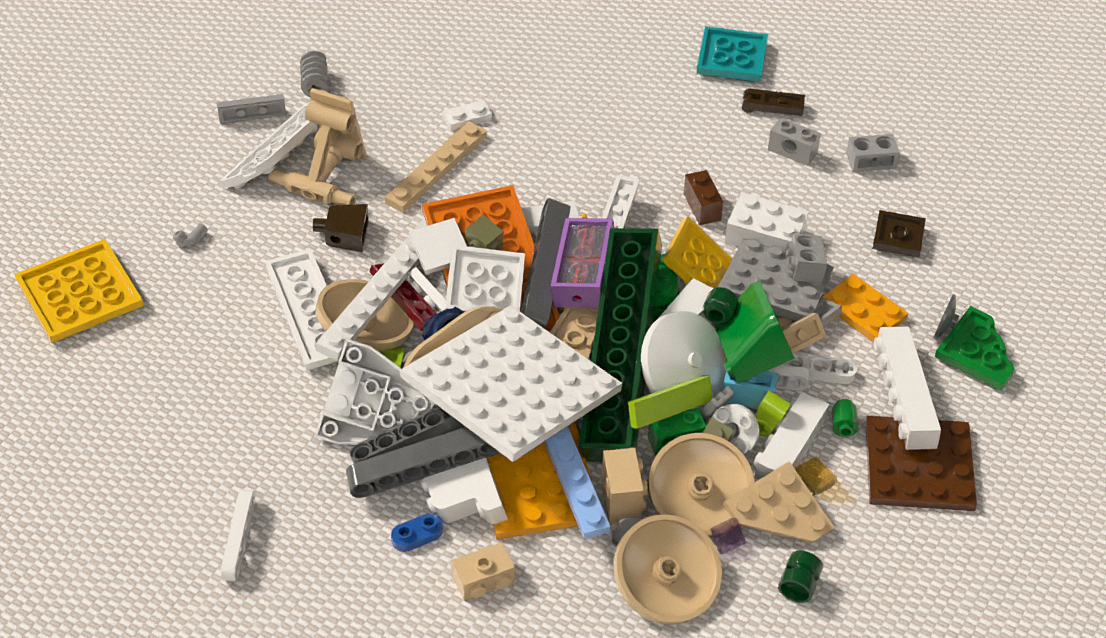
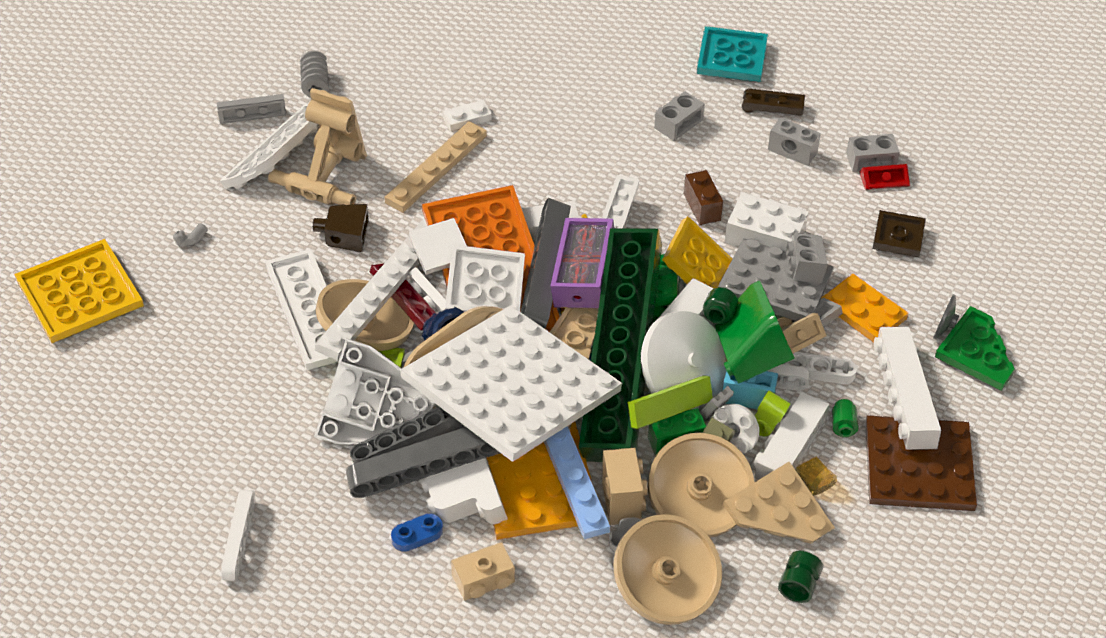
olive brick [465,215,504,250] -> none
plate [710,518,746,554] -> none
none -> light grey brick [654,91,705,141]
none -> red slope [860,164,910,190]

